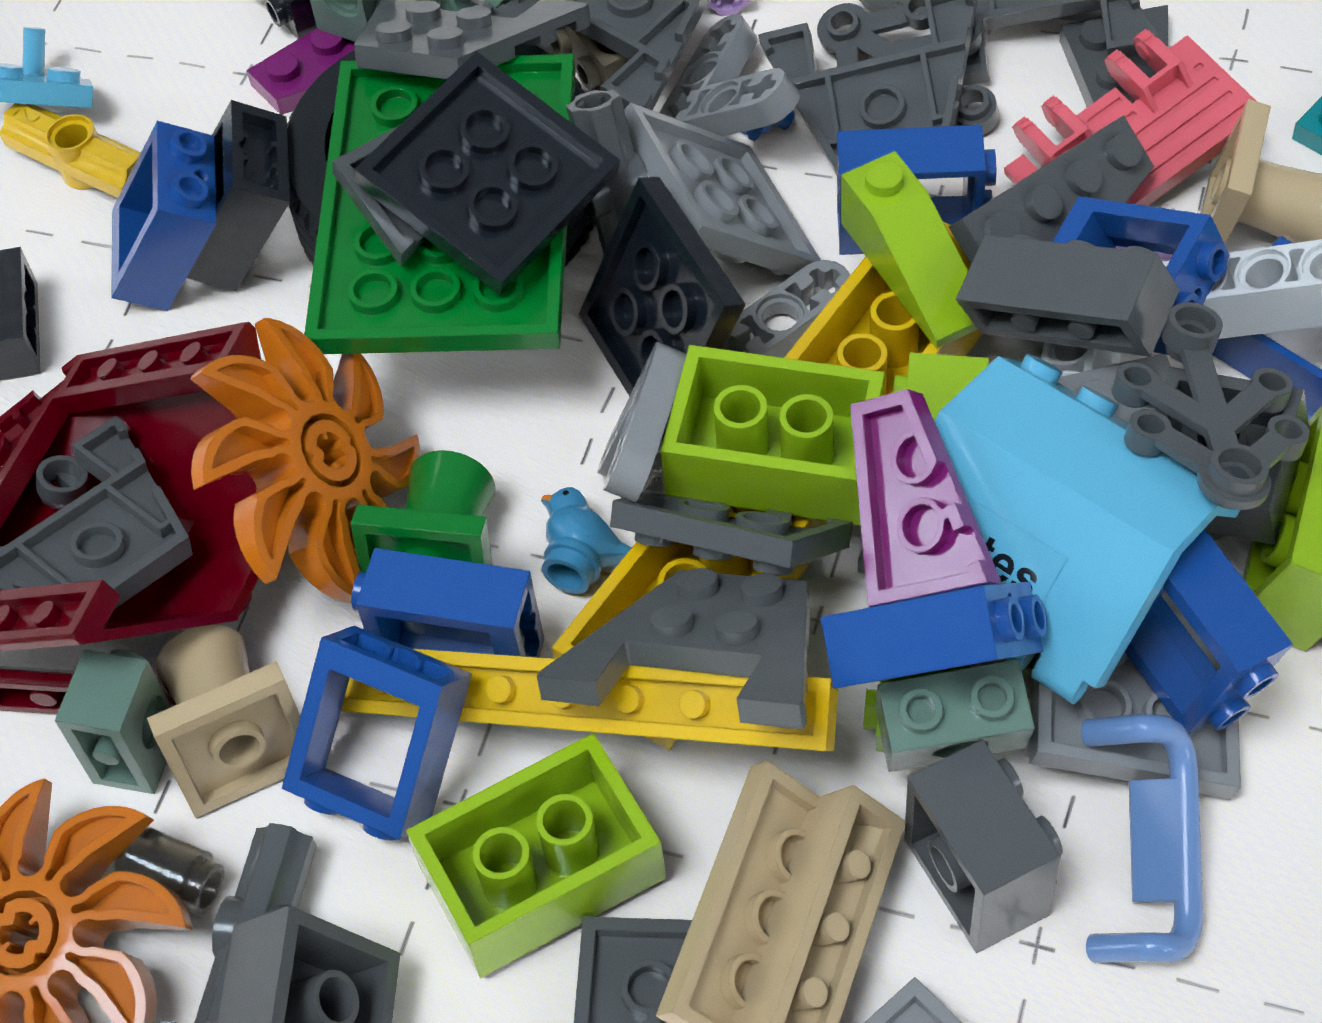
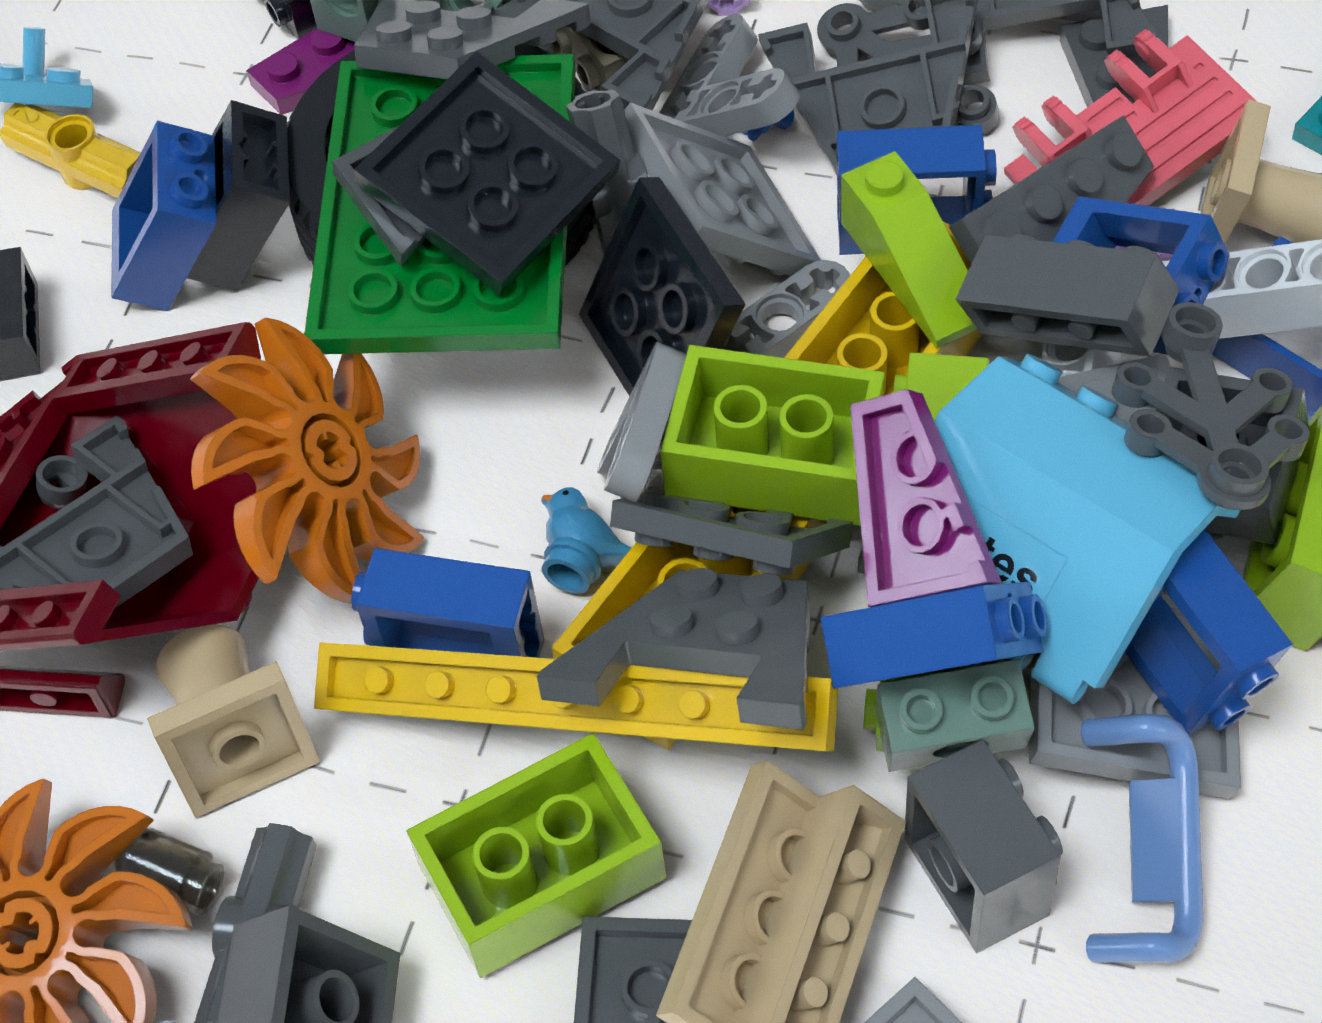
sand green brick [54,649,172,795] -> none
blue window [281,626,472,841] -> none
green plant [351,450,496,572] -> none

